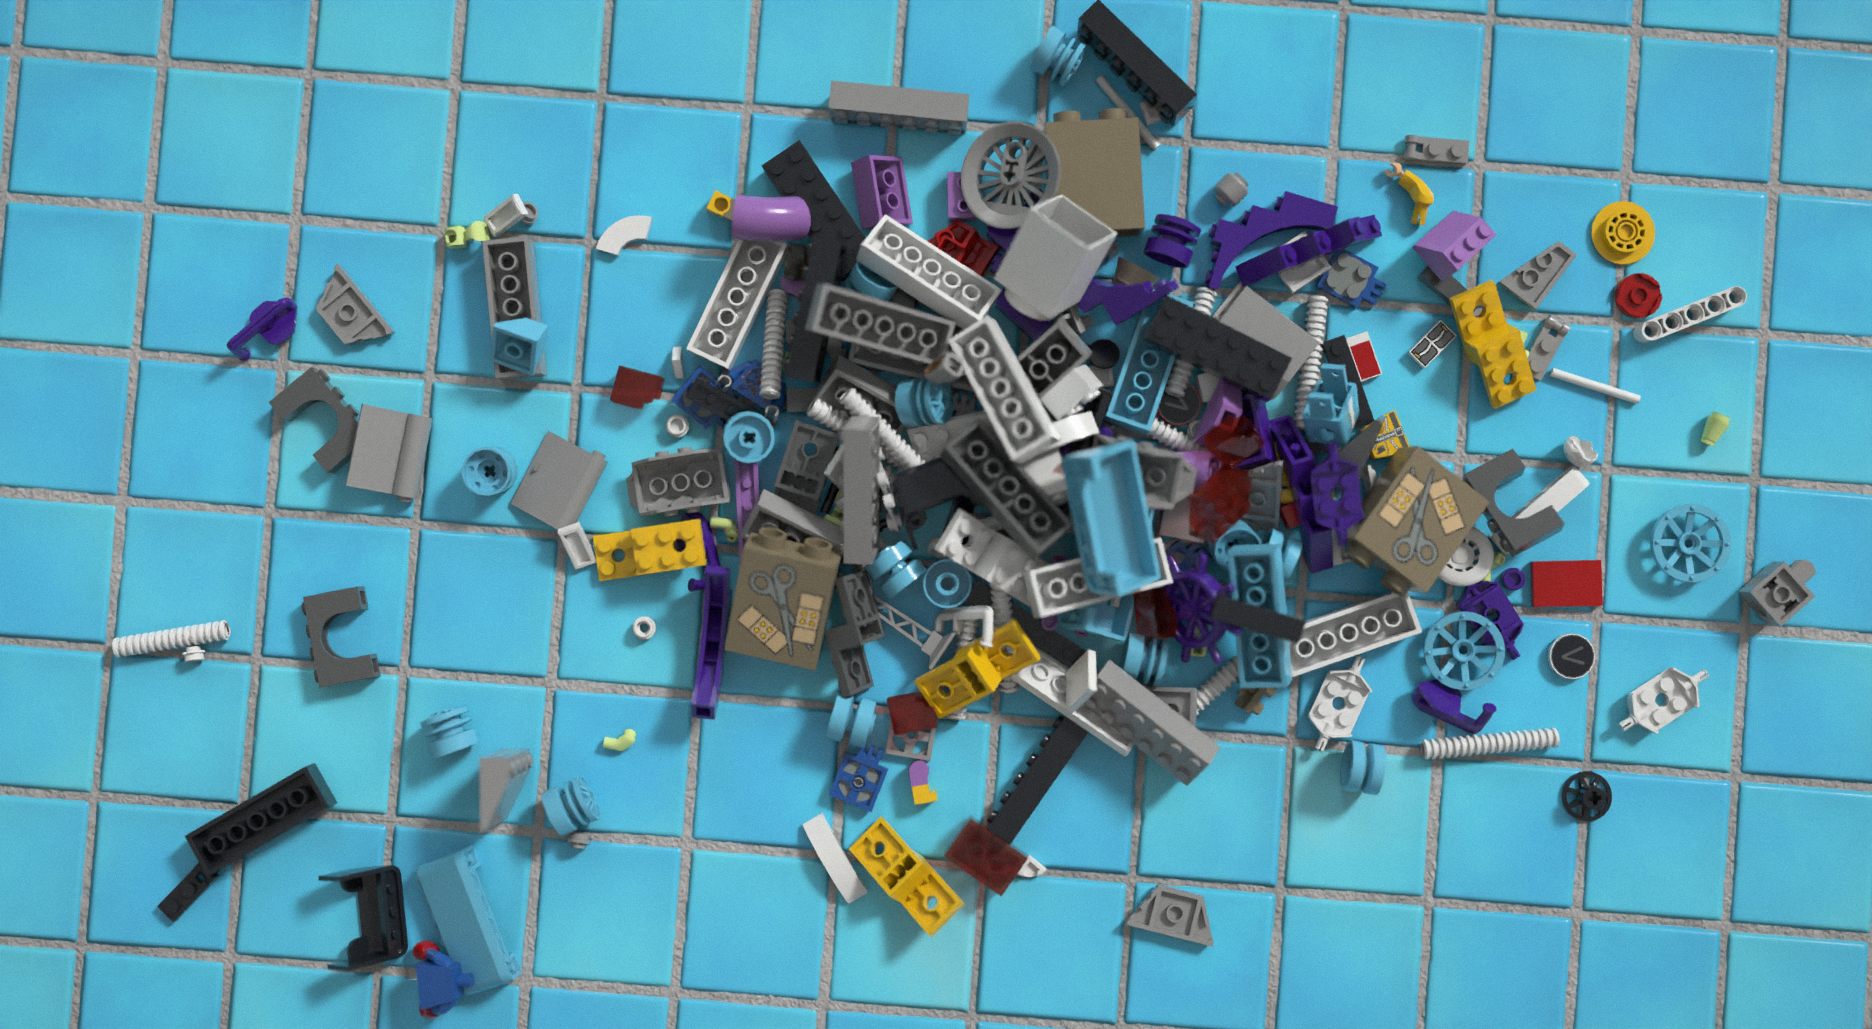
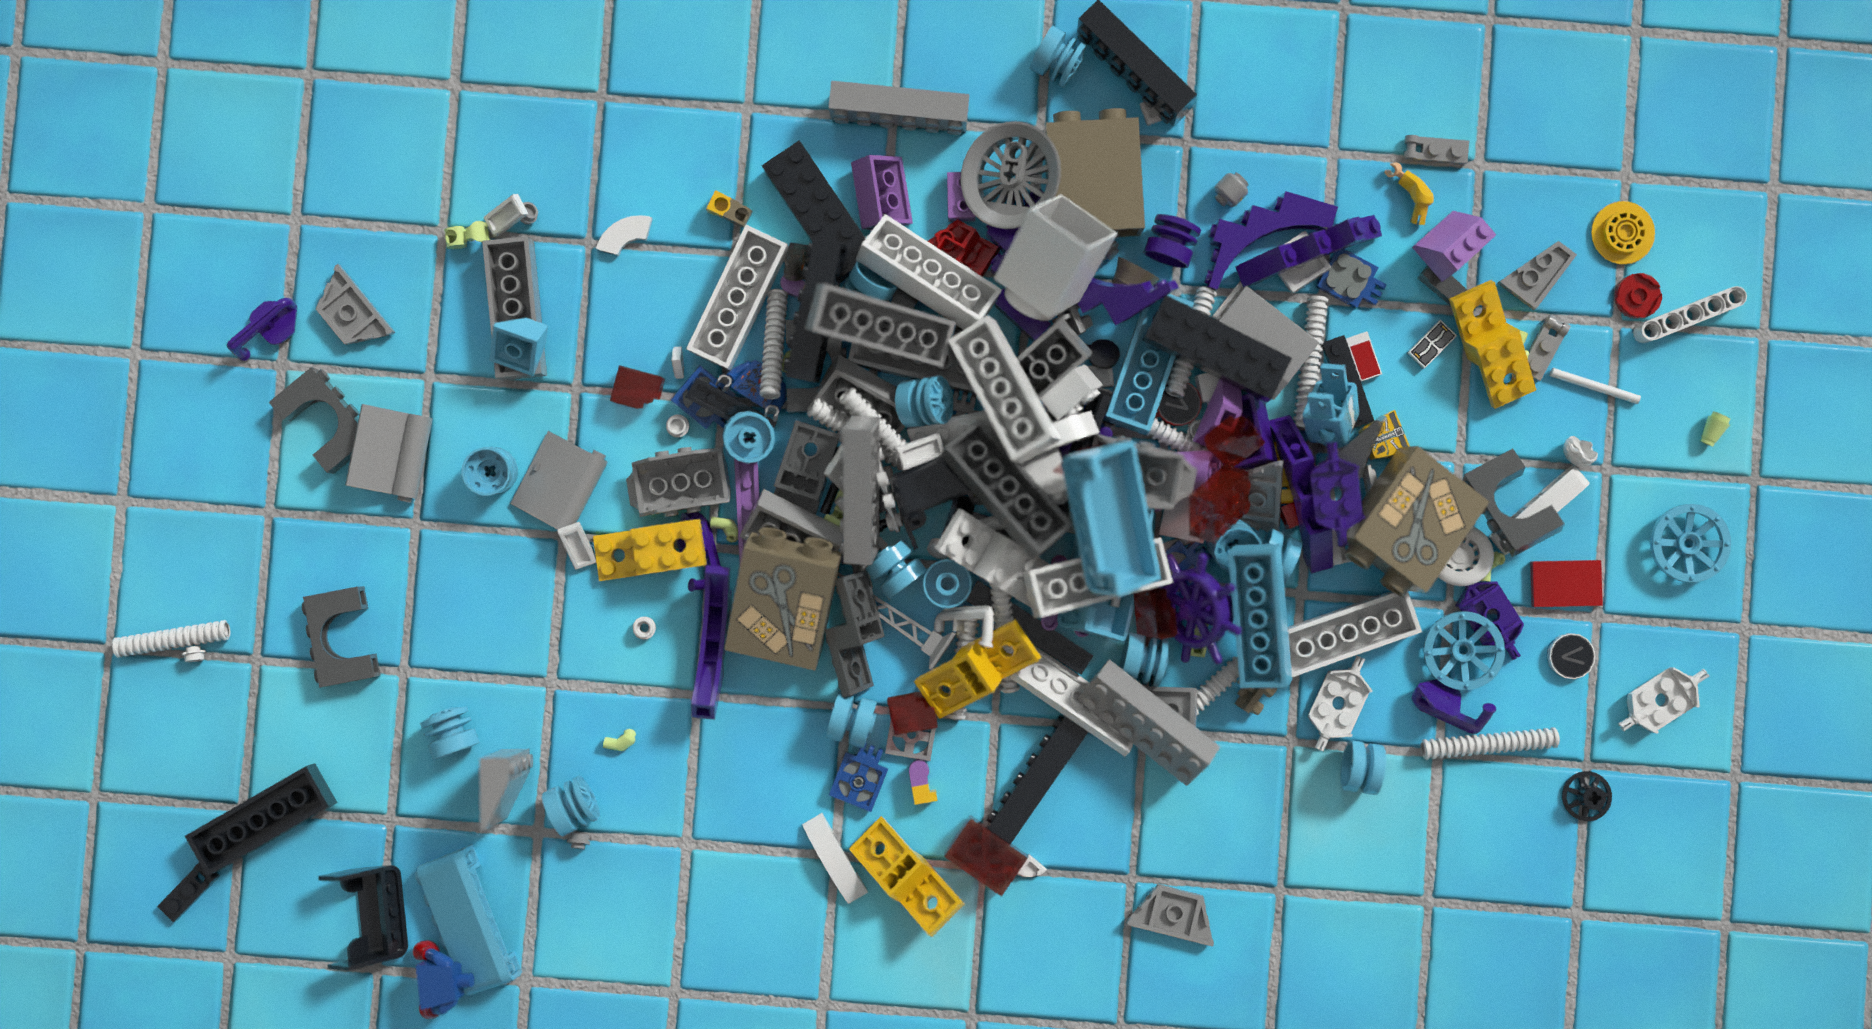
medium lavender brick [732,195,811,242] -> none
light grey rock [924,352,965,384] -> none
white tile [1066,649,1097,713] -> none
white bar [1096,75,1160,151] -> none
black tile [1209,594,1306,644] -> none
dark purple tile [1500,568,1525,591] -> none
light grey brick [1738,560,1816,627] -> none
none -> white tile [895,433,944,471]

